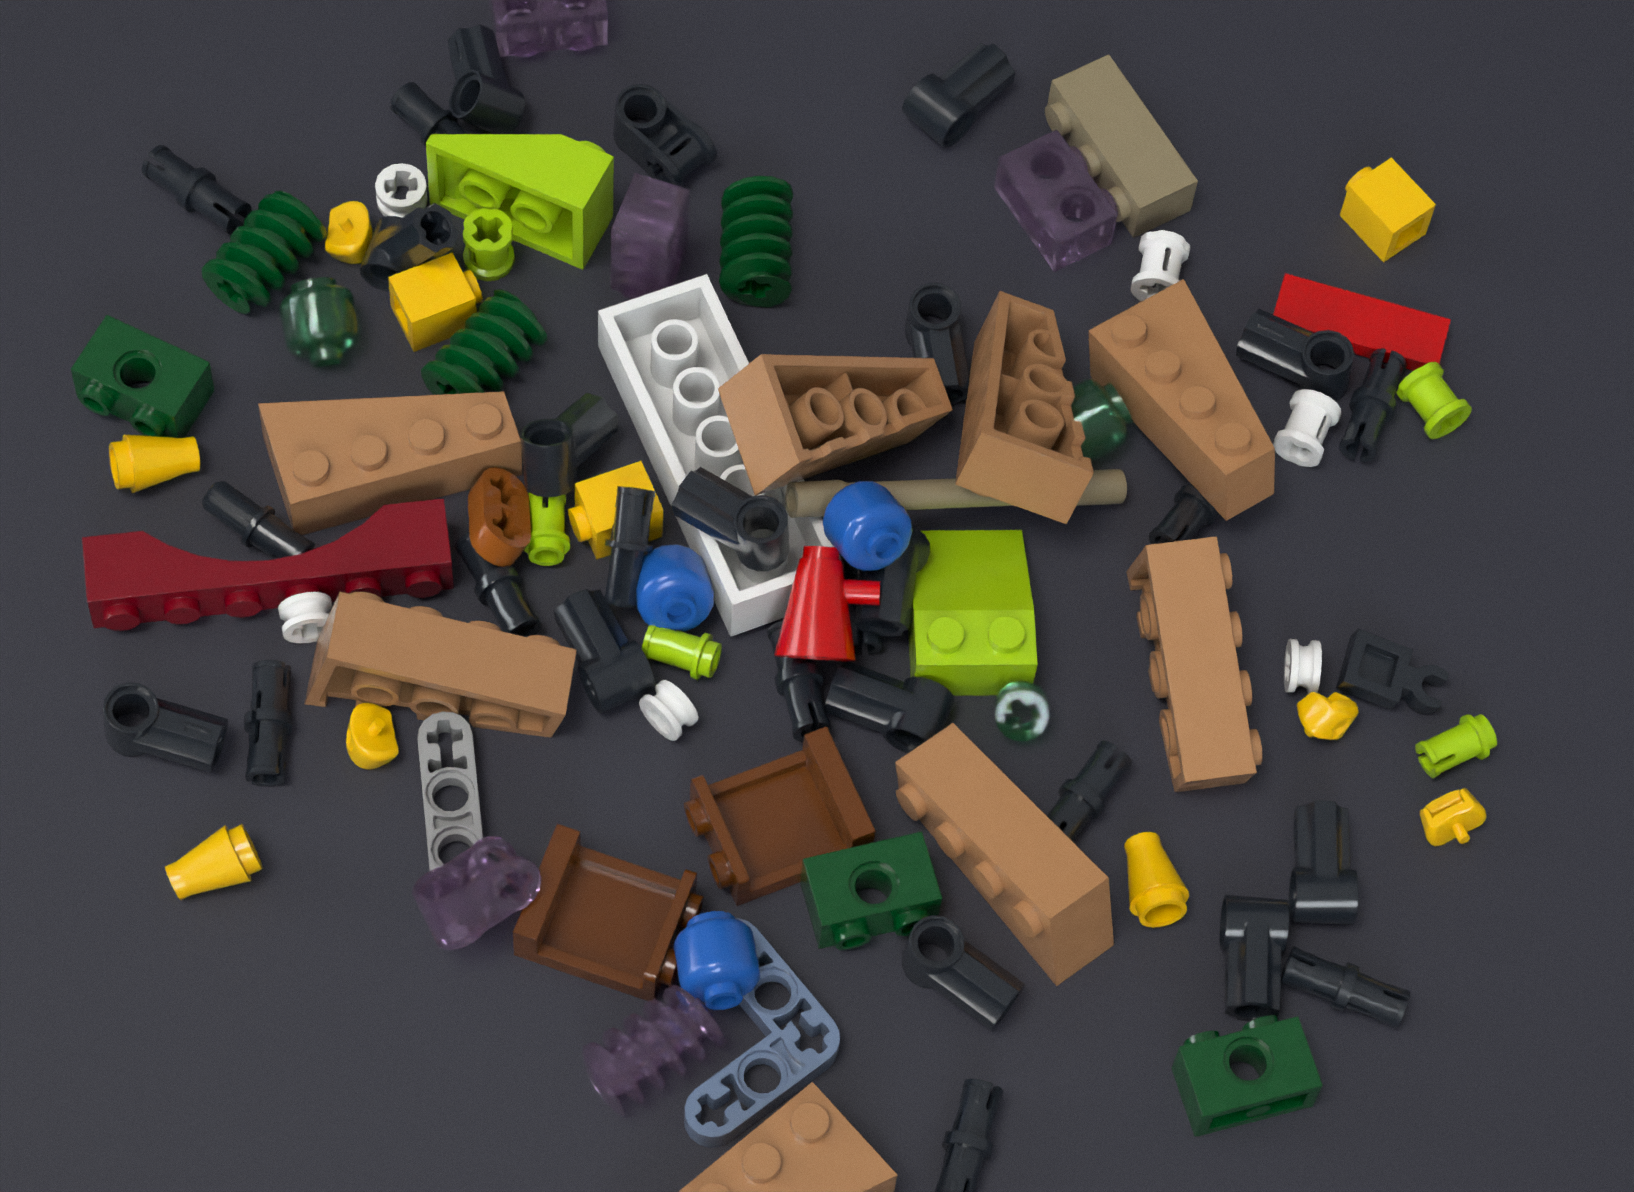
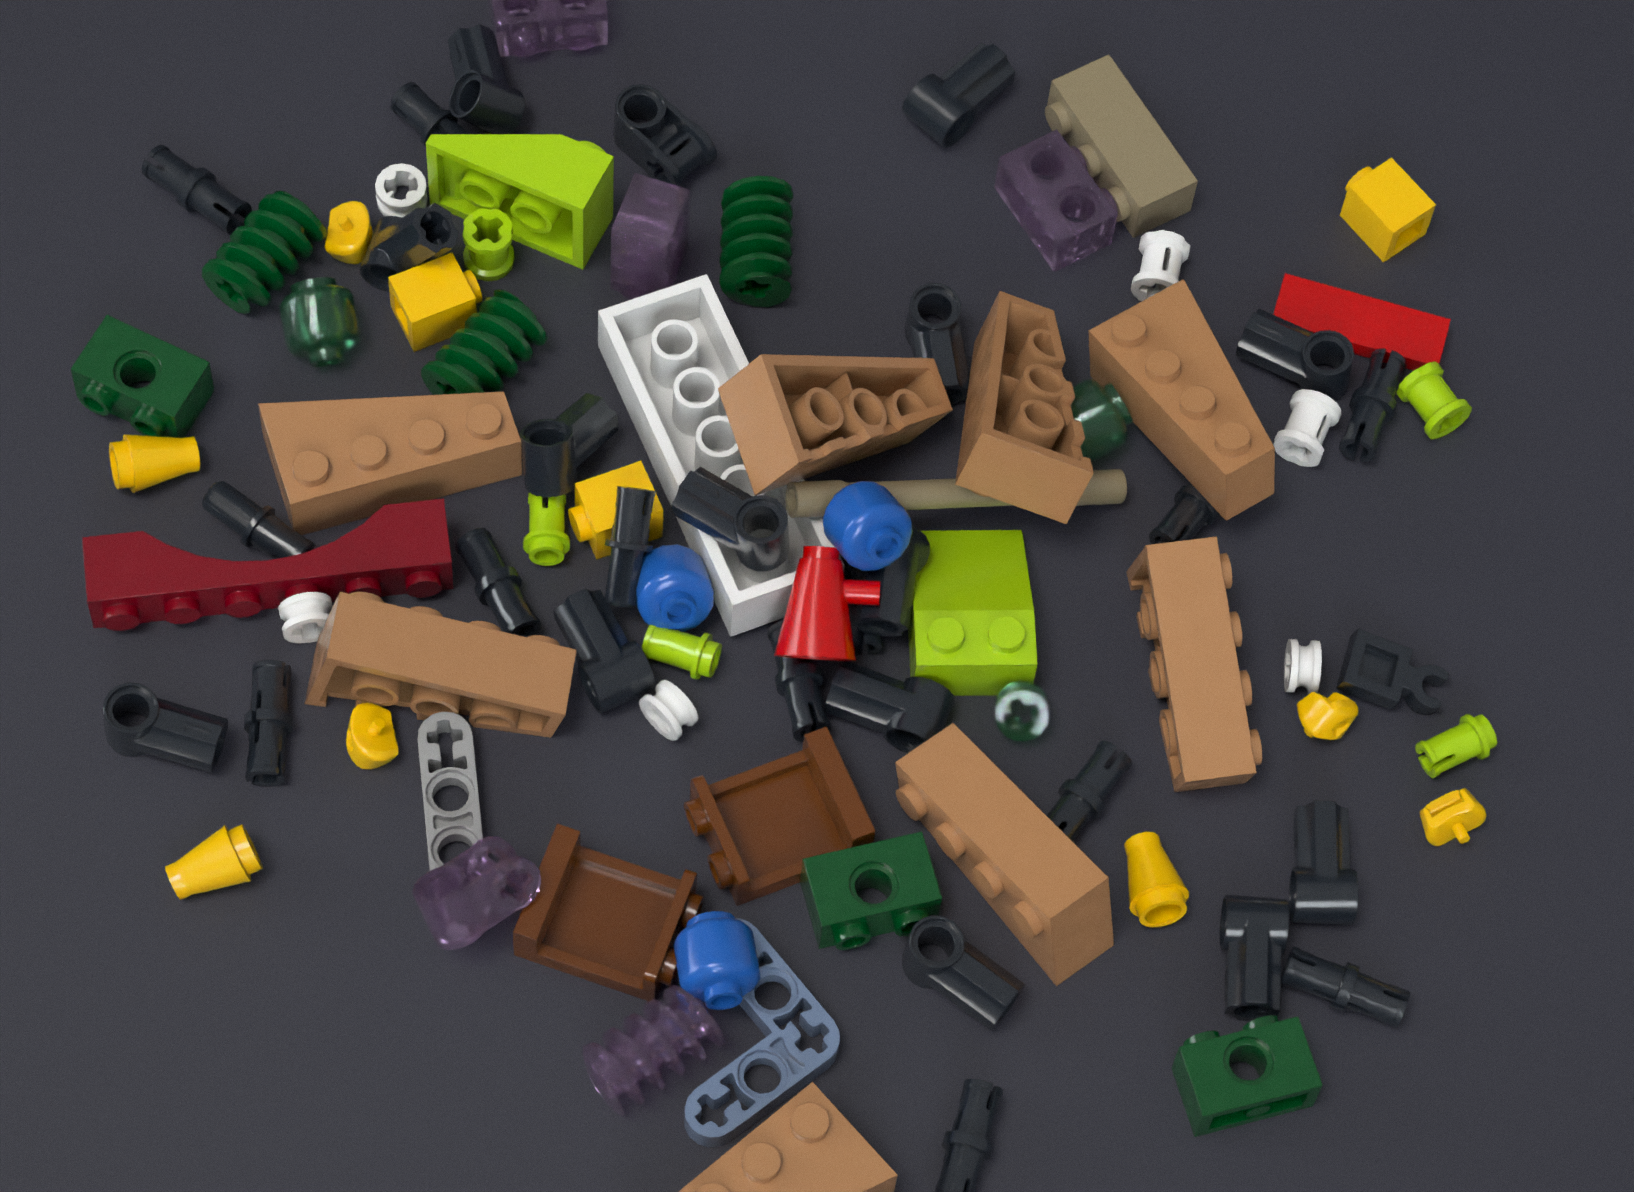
dark orange beam [468,467,531,567] -> none

